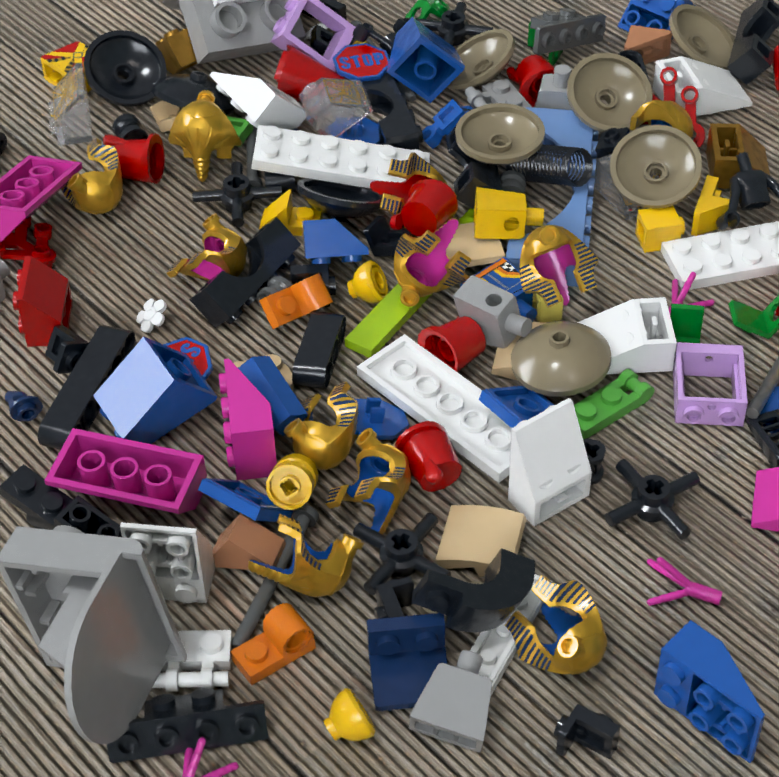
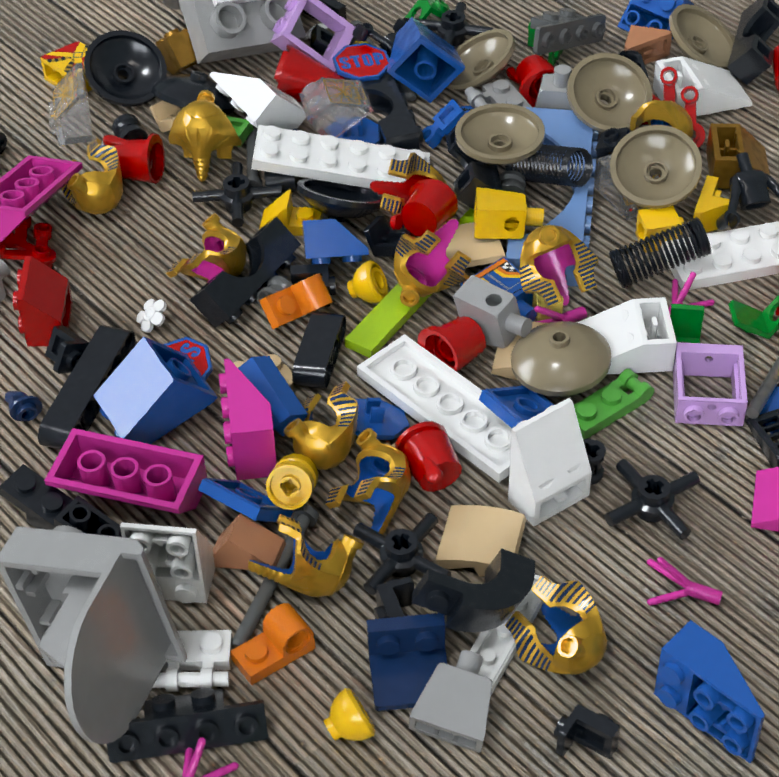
none -> dark pink plant [534,306,587,323]
none -> black piece [609,217,712,288]

